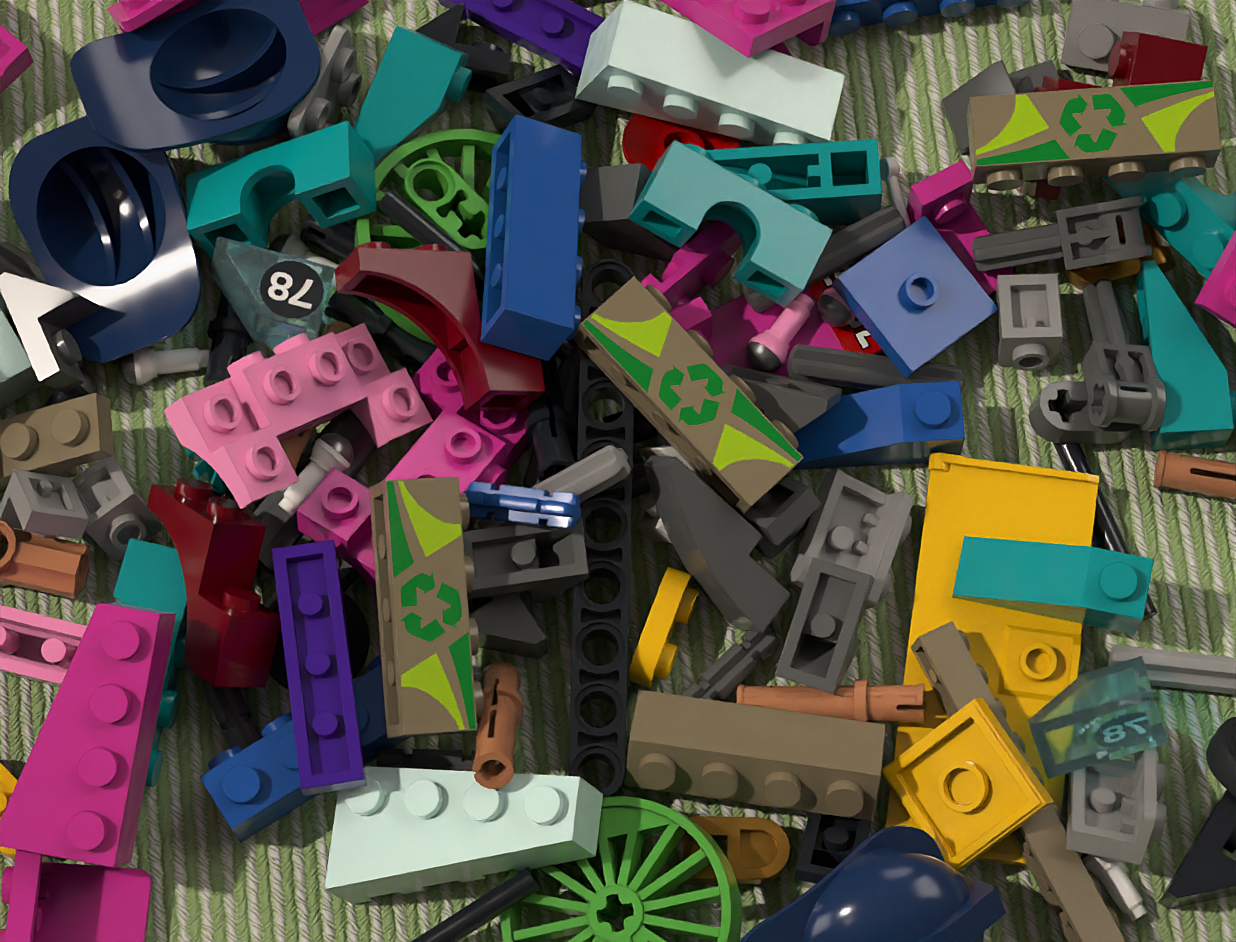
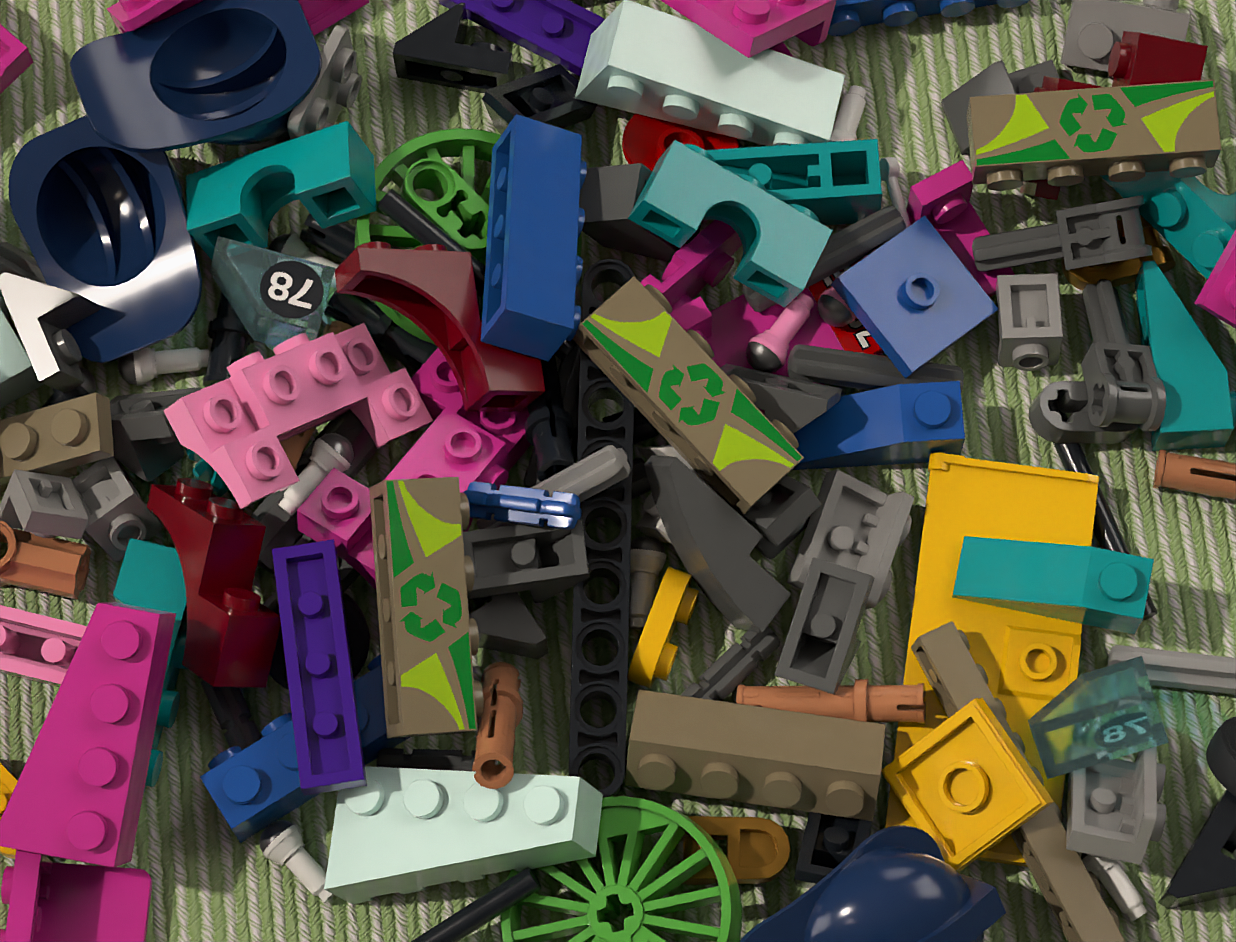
teal slope [353,25,473,169] -> none
none -> dark grey slope [110,387,202,481]
none -> white piece [259,820,334,903]
none -> white piece [629,536,667,630]
none -> white piece [829,85,866,142]

